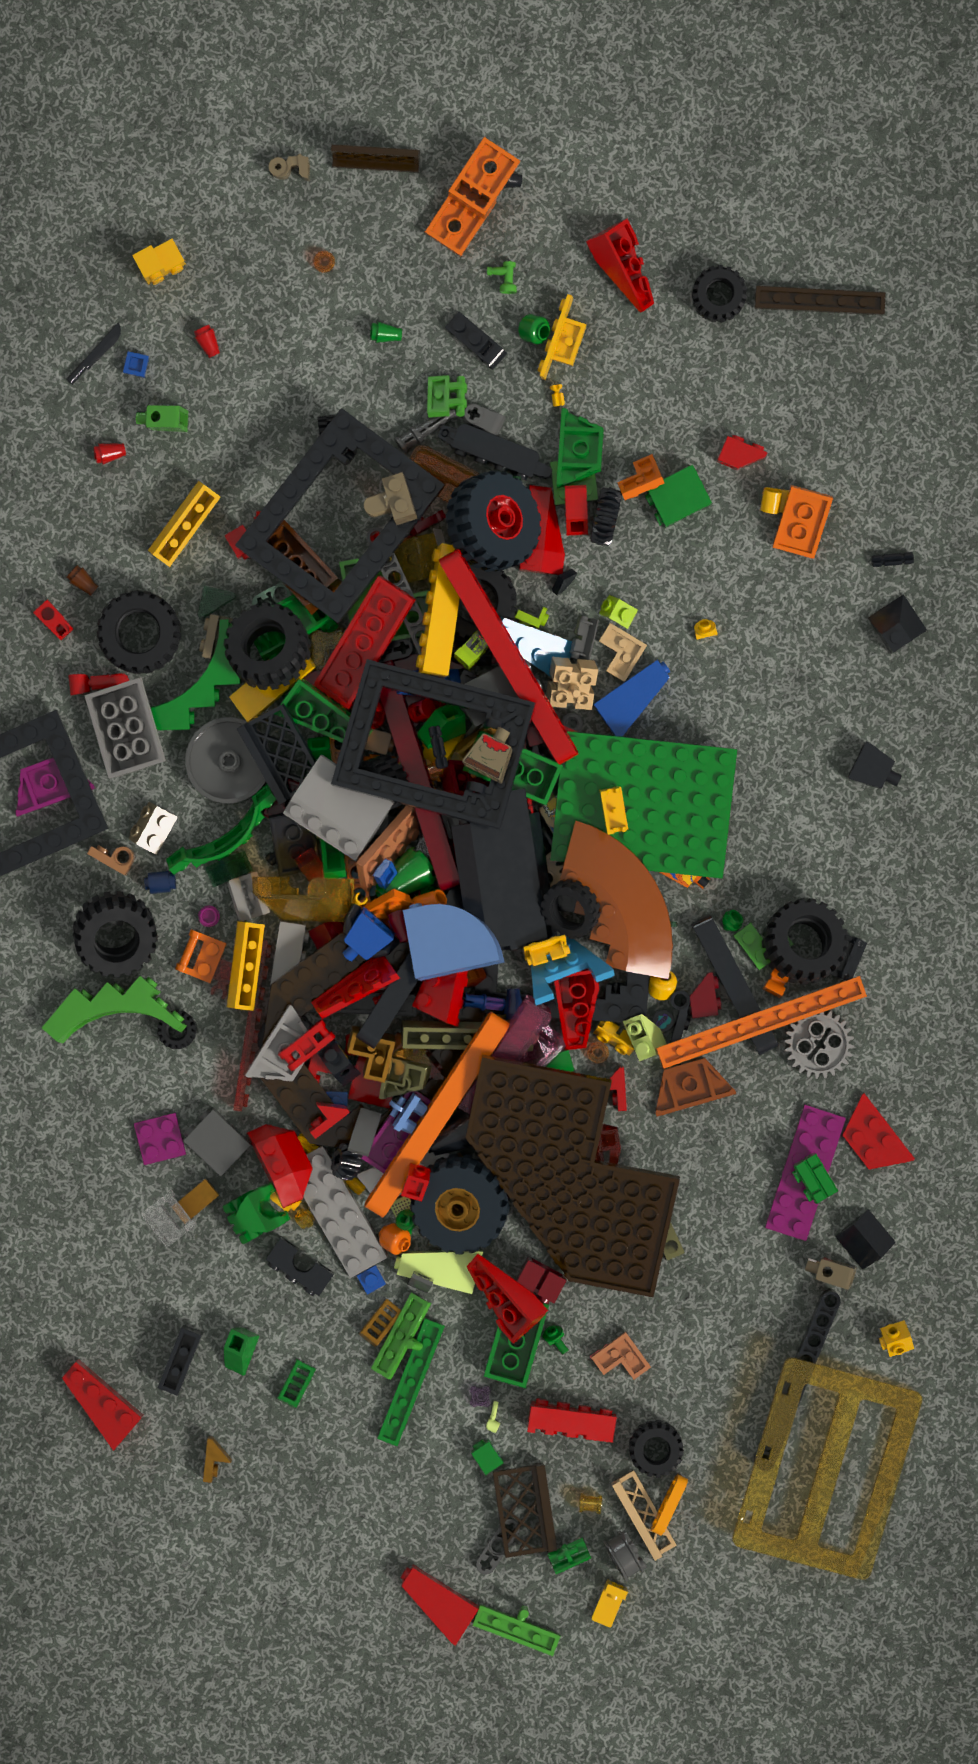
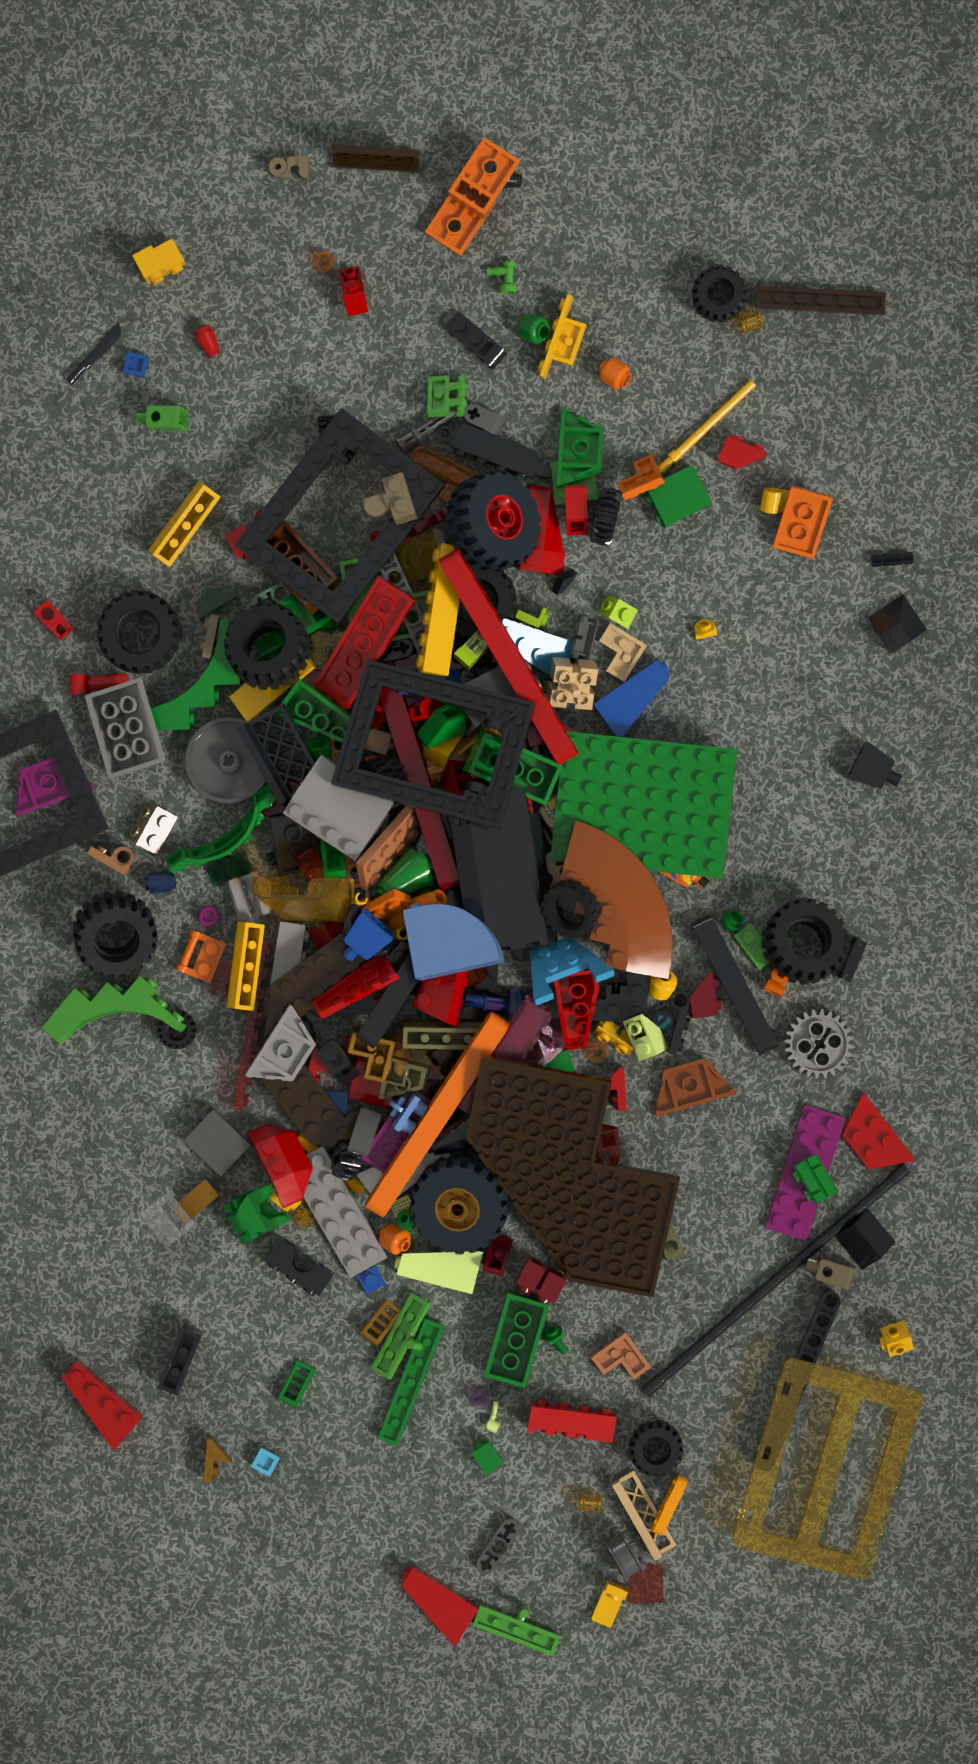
reddish brown cone [66,565,99,596] -> none
red cone [93,443,126,465] -> none
magenta plate [134,1113,186,1165] -> none
green slope [223,1327,260,1376] -> none
red plate [278,1019,336,1071] -> none
red slope [309,1102,350,1139] -> none
green cone [370,322,402,343] -> none
blue plate [373,858,398,890] -> none
dark red cone [387,909,408,943] -> none
red bracket [401,1163,430,1202] -> none
dark grey slope [407,1271,433,1293] -> none
black axle [428,726,448,769] -> none
dark tan torso [462,727,512,784] -> none
red wedge [467,1254,548,1343] -> none
dark brown fence [492,1463,557,1558] -> none
yellow hinge [523,935,570,967] -> none
green hips [547,1538,591,1575] -> none
yellow piece [550,384,565,407] -> none
red wedge [586,218,654,313] -> none
yellow hinge [599,786,628,835] -> none
orange plate [656,976,867,1069] -> none
none -> medium azure plate [251,1446,280,1477]
none -> red slope [338,266,369,316]
none -> dark red slope [482,1235,513,1277]
none -> orange head [598,357,632,390]
none -> clear red piece [628,1563,664,1605]
none -> black piece [641,1163,911,1397]
none -> yellow bar [658,380,756,475]
none -> clear yellow bush [738,310,765,335]

